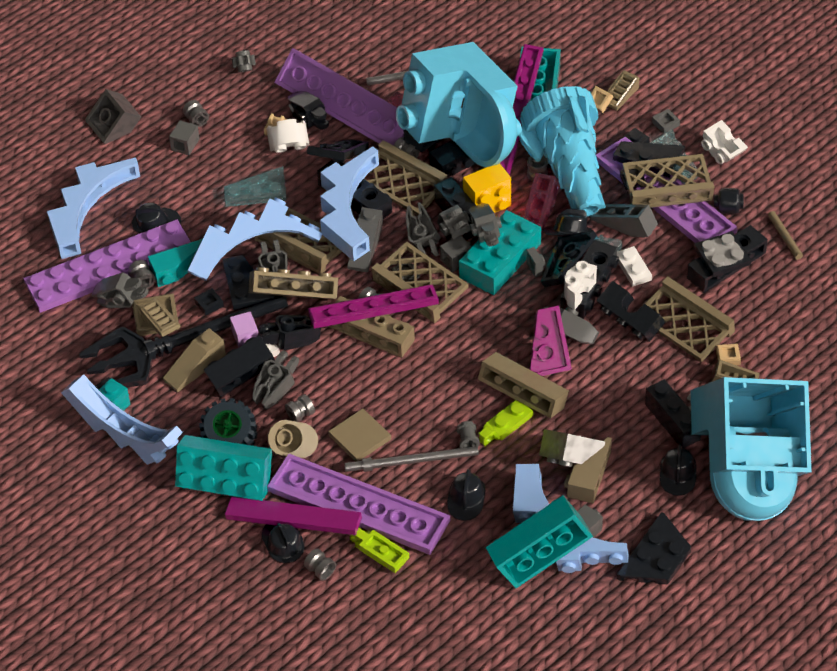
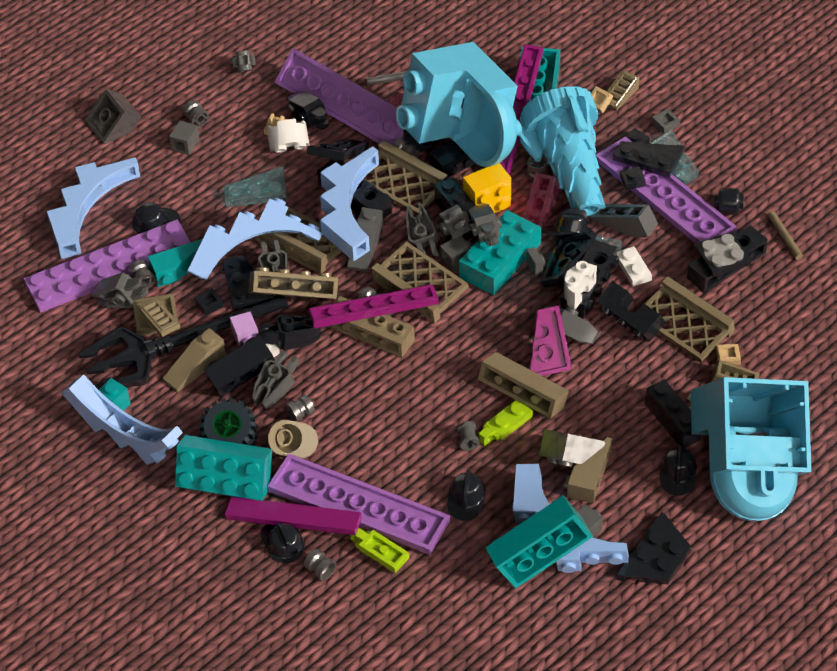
dark tan tile [329,409,391,462] -> none
flat silver bar [345,446,479,472] -> none
dark tan fence [622,154,714,208] -> none
white cylinder [701,120,748,164] -> none

